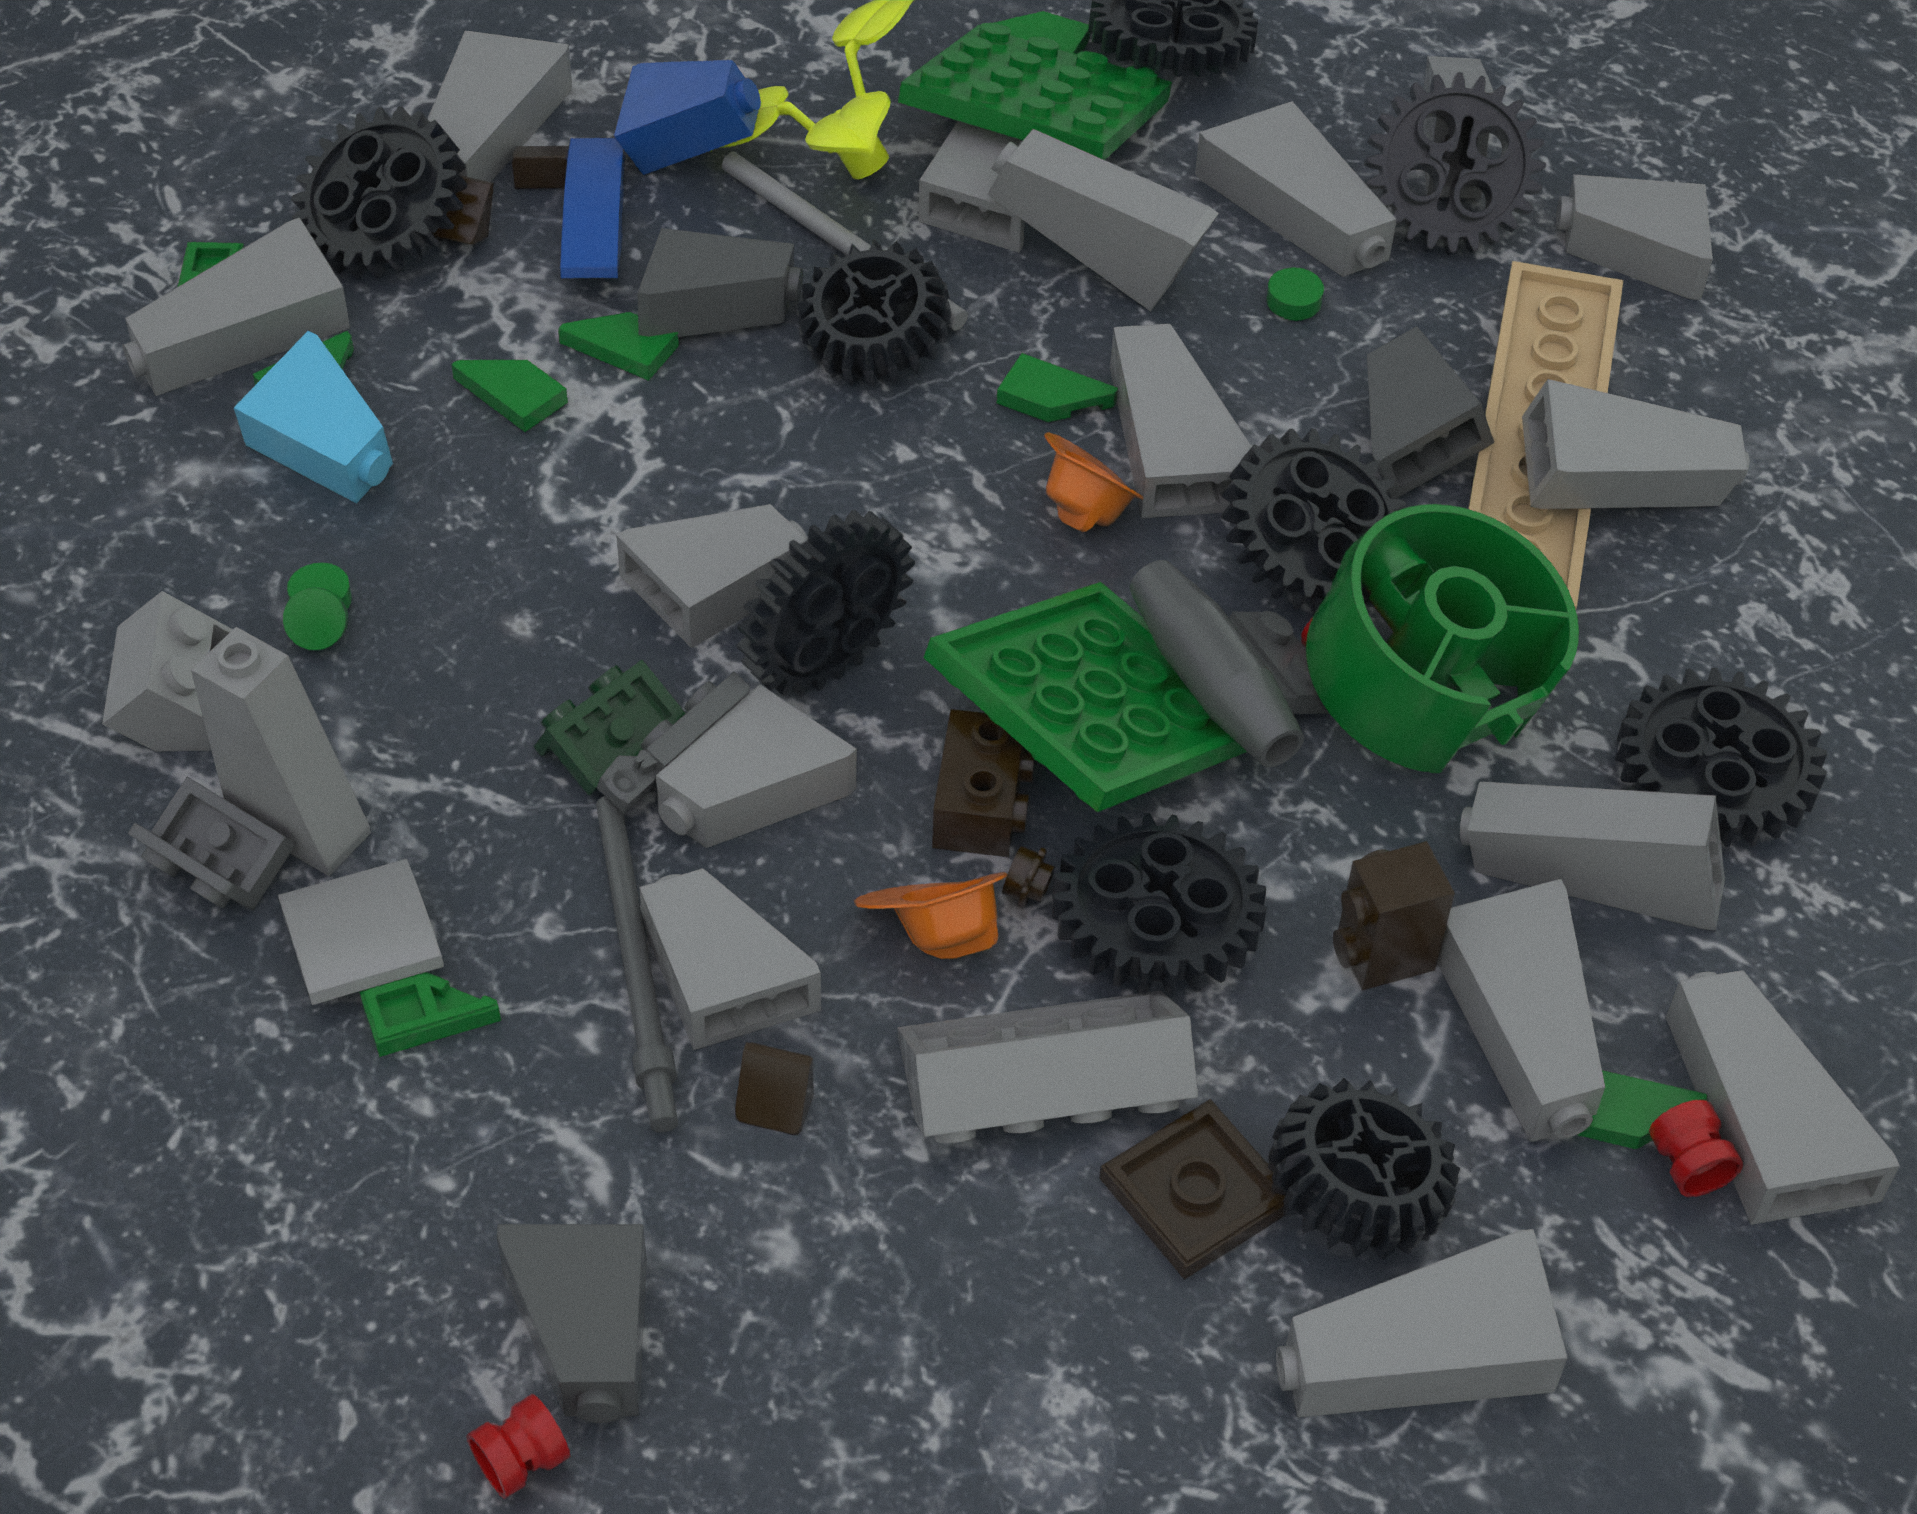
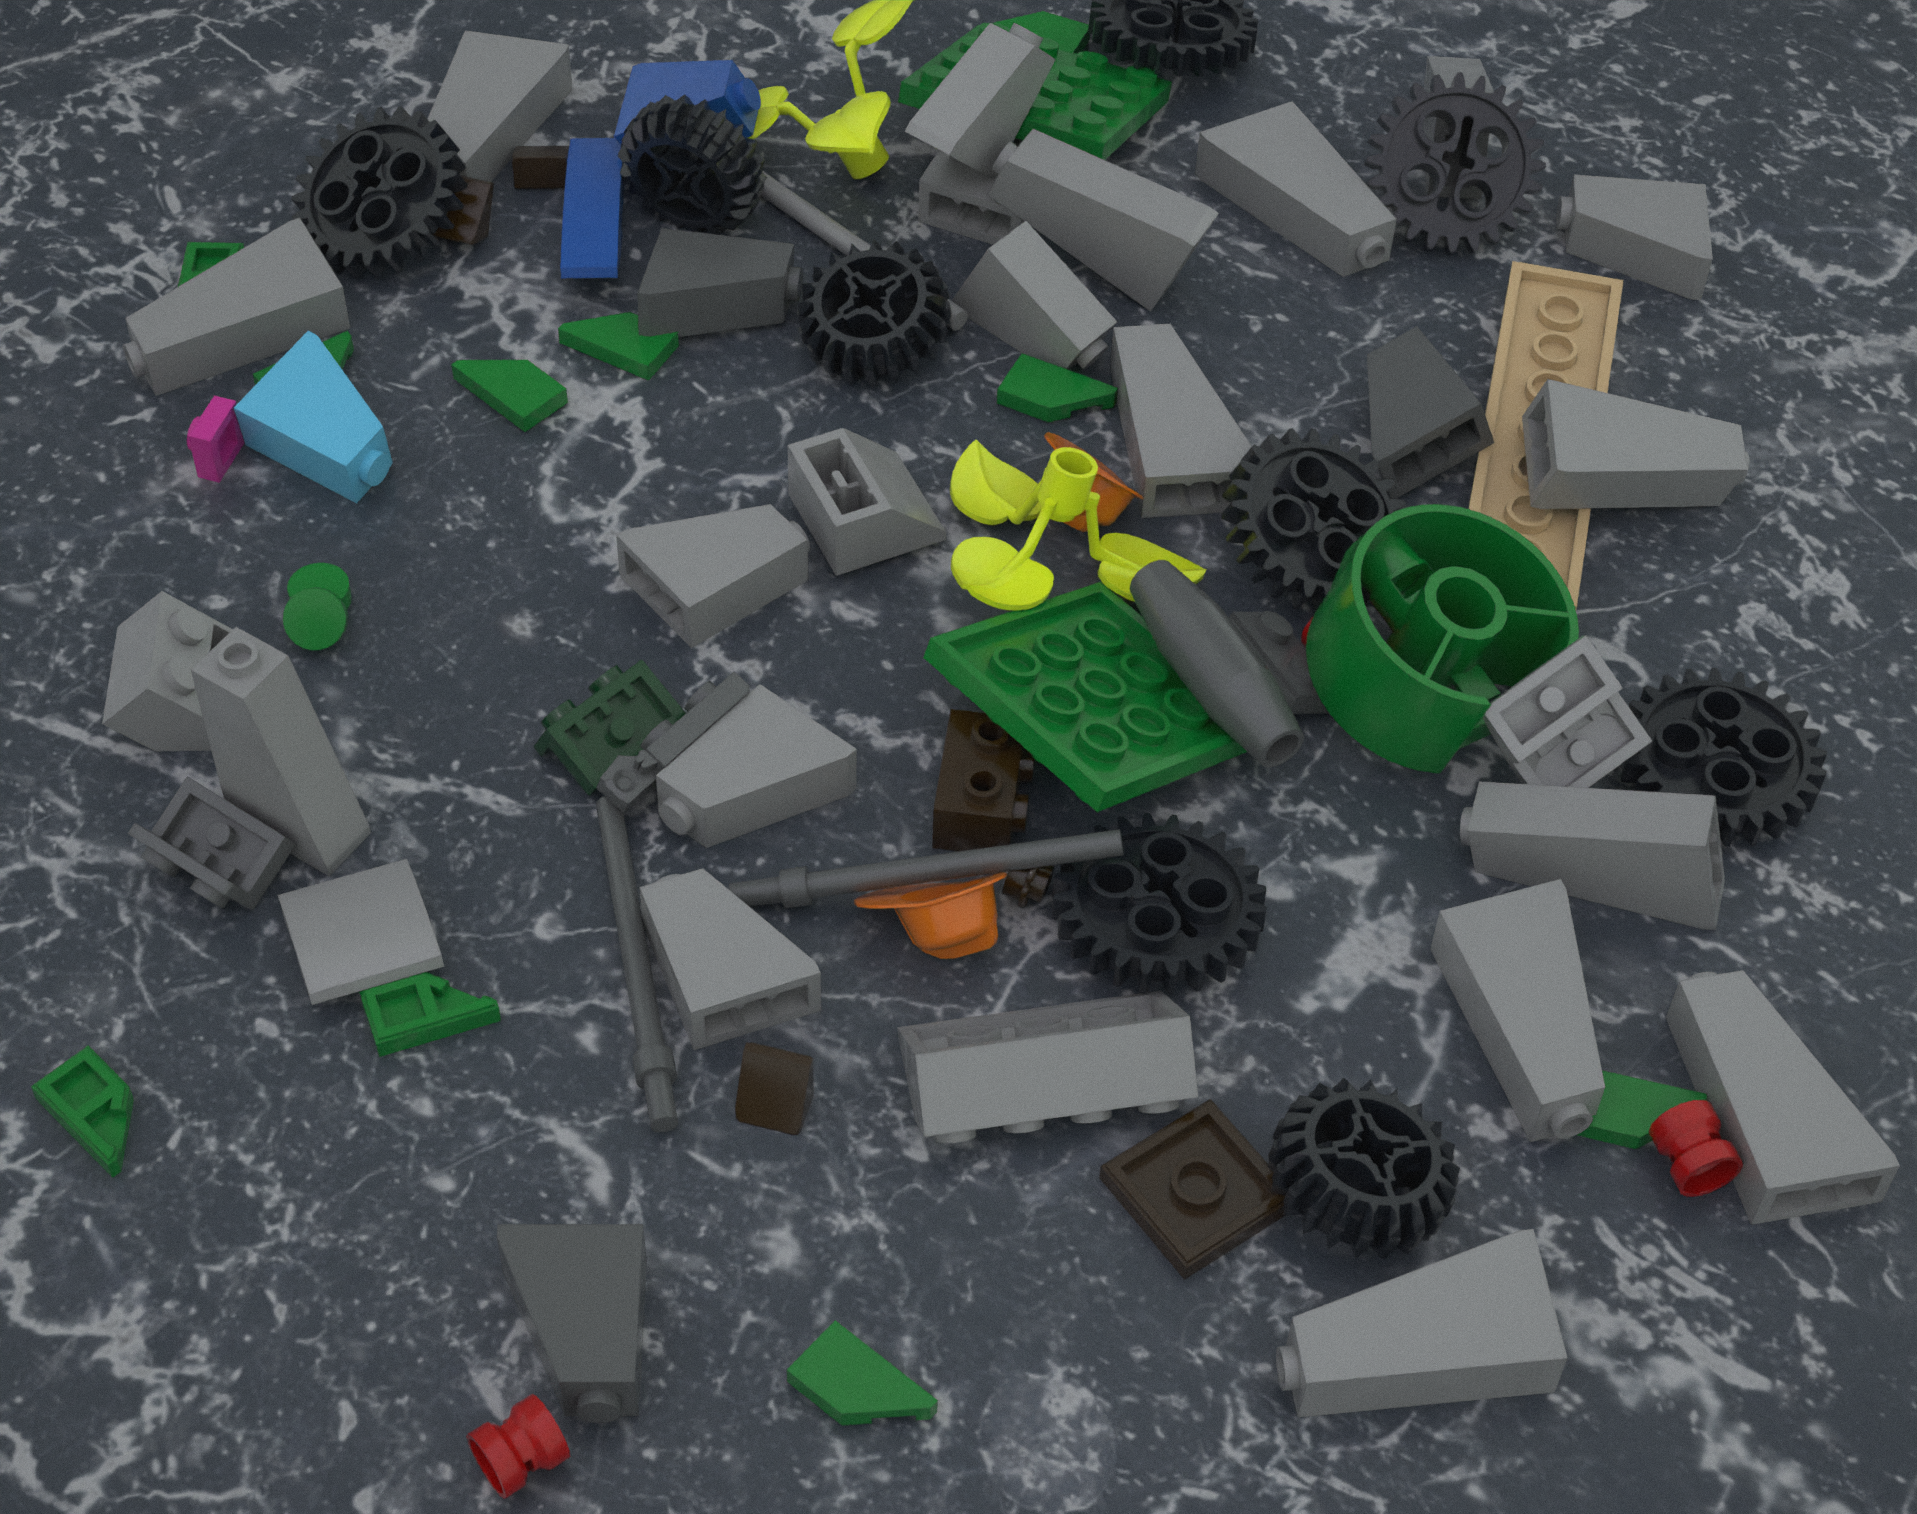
black gear [737,510,915,696] -> none
green tile [1266,267,1324,320] -> none
dark brown brick [1333,841,1455,991] -> none
none -> green tile [31,1045,134,1178]
none -> dark pink plate [187,395,245,483]
none -> black gear [617,94,767,235]
none -> dark grey bar [729,829,1124,909]
none -> green tile [786,1320,938,1426]
none -> light grey slope [787,428,946,576]
none -> light grey slope [905,23,1056,179]
none -> neon yellow plant [950,440,1207,611]
none -> light grey slope [952,221,1117,370]
none -> light grey slope [1483,635,1652,788]

